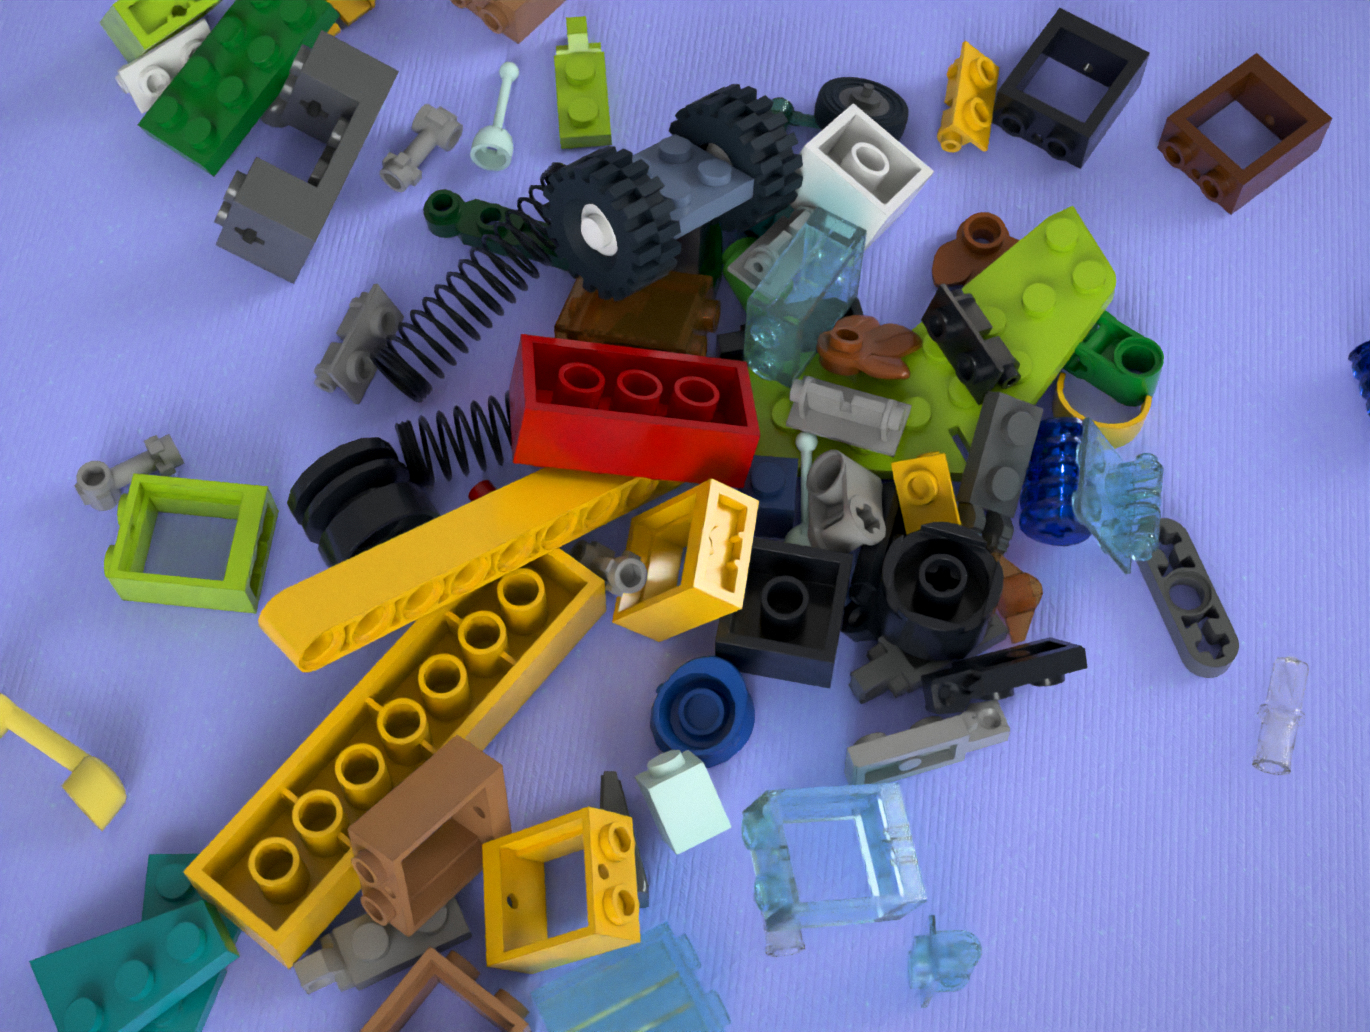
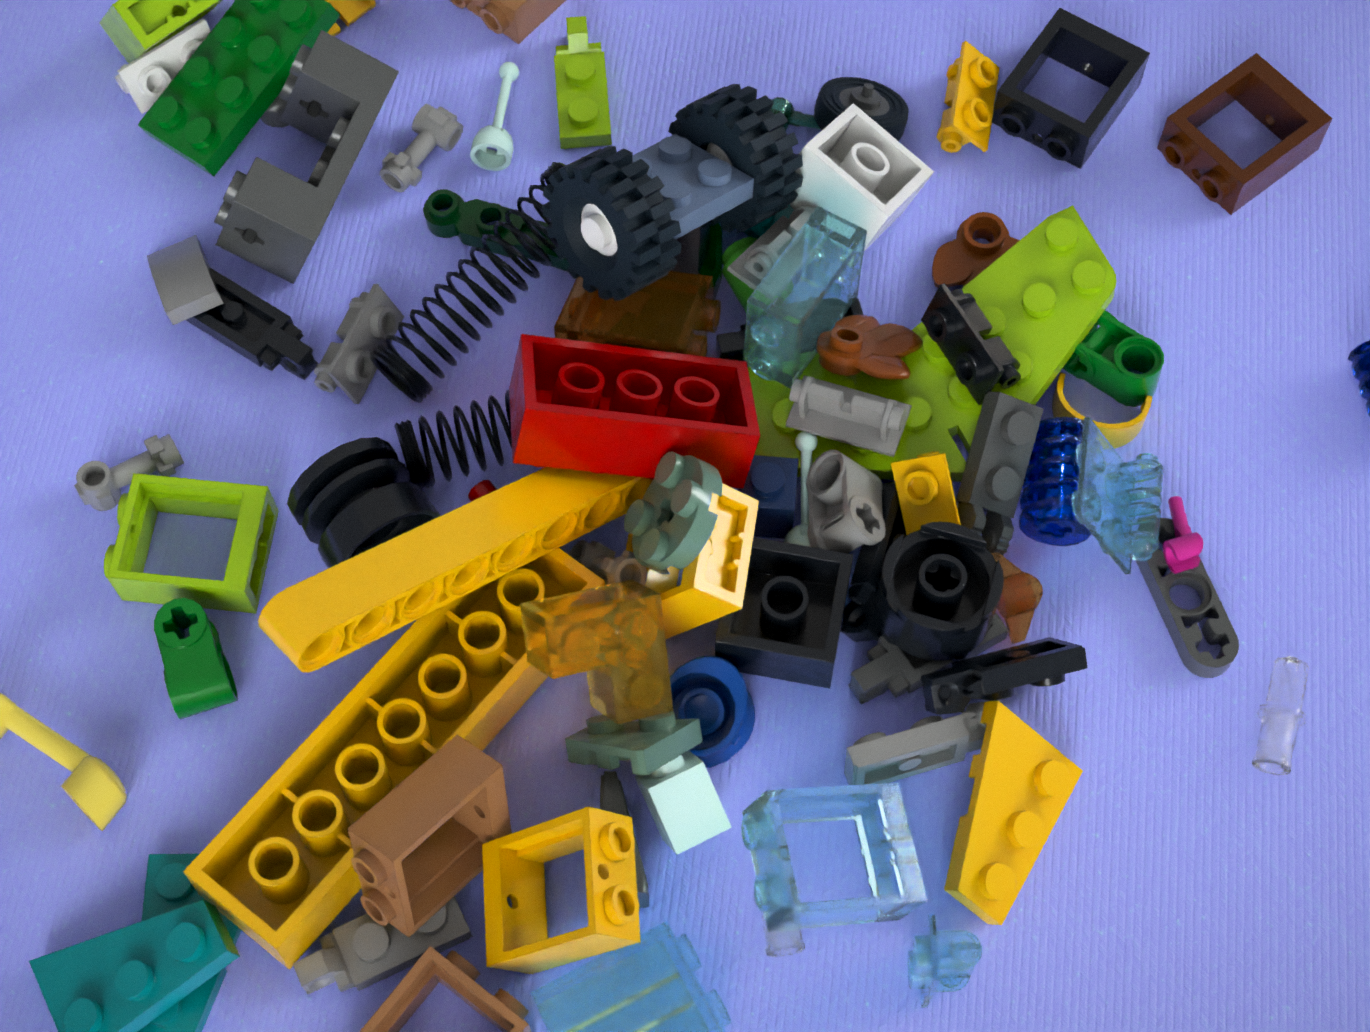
none -> light grey slope [147,235,224,325]
none -> green piece [154,598,238,719]
none -> black hinge [186,268,318,380]
none -> clear yellow brick [520,579,674,724]
none -> sand green wing [565,711,703,775]
none -> sand green plate [624,451,723,574]
none -> yellow wing [944,701,1083,925]
none -> dark pink hand [1163,496,1204,574]

